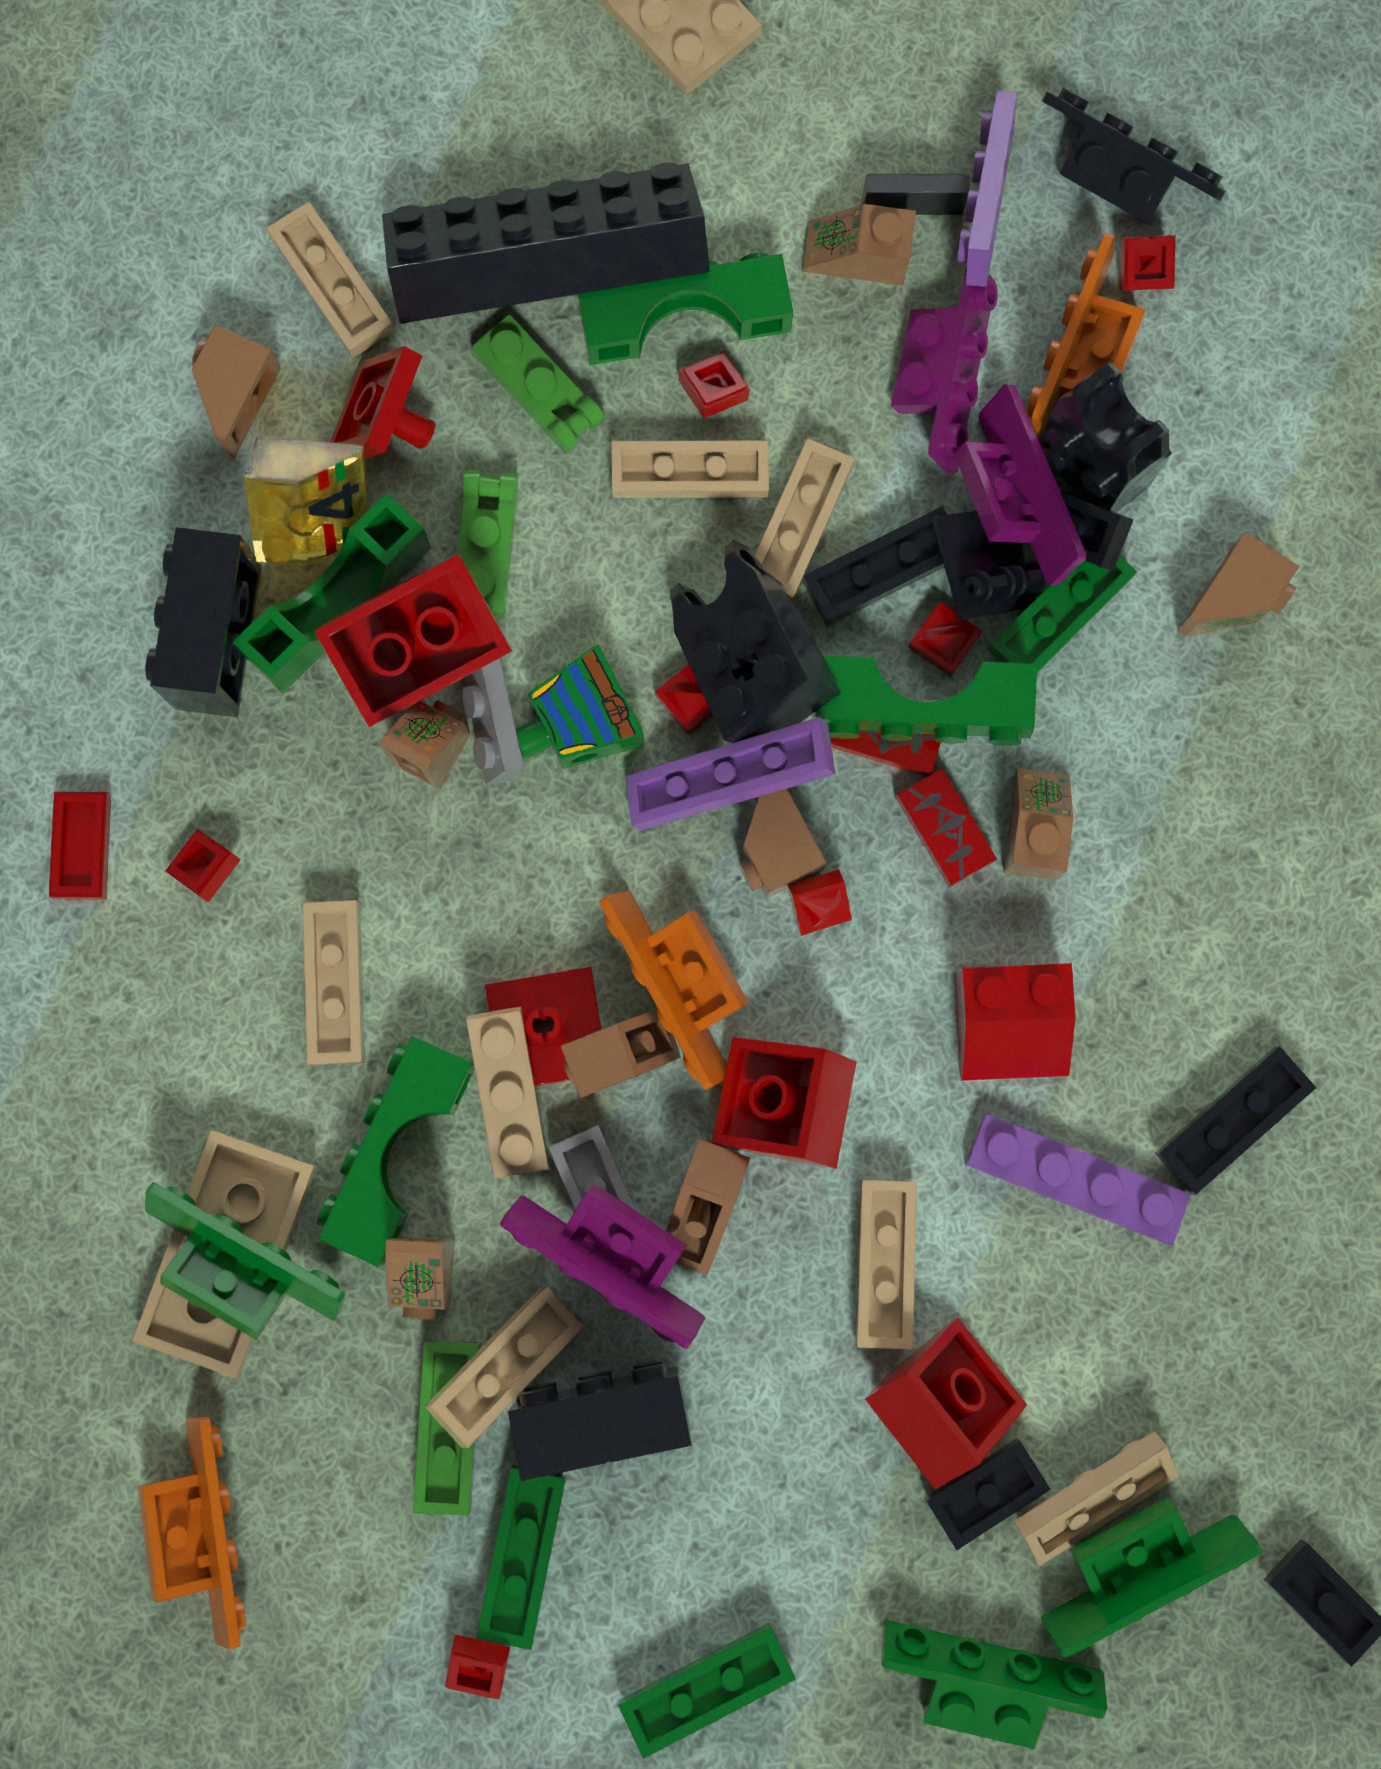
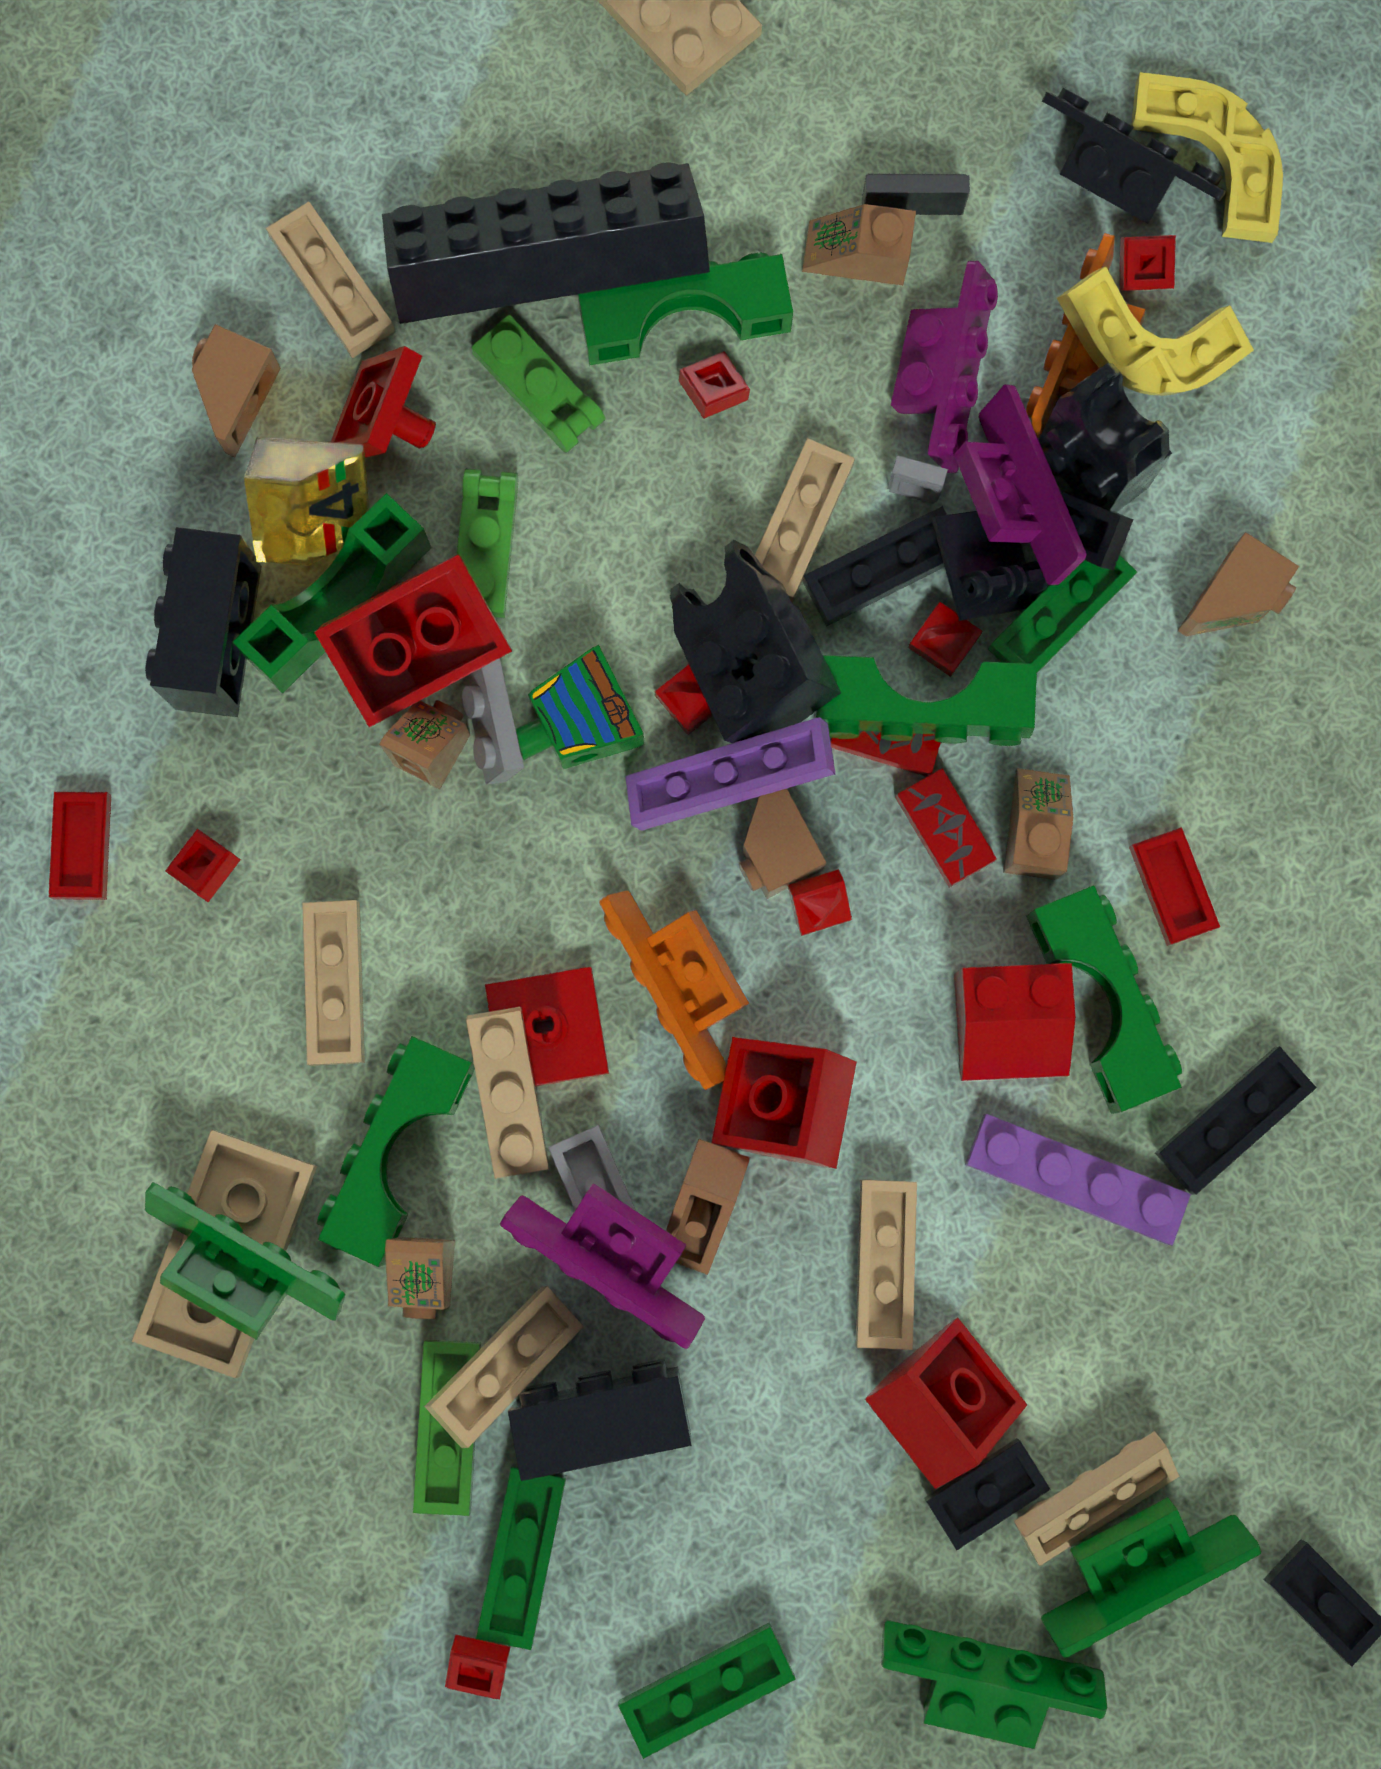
orange bracket [137,1415,246,1650] -> none
medium nougat slope [561,1010,681,1098] -> none
tan plate [612,441,769,498] -> none
medium lavender plate [958,91,1017,287] -> none
none -> light grey tile [887,455,948,504]
none -> green arch [1026,885,1182,1114]
none -> light yellow plate [1057,267,1254,396]
none -> red tile [1129,827,1220,946]
none -> light yellow plate [1131,72,1283,243]

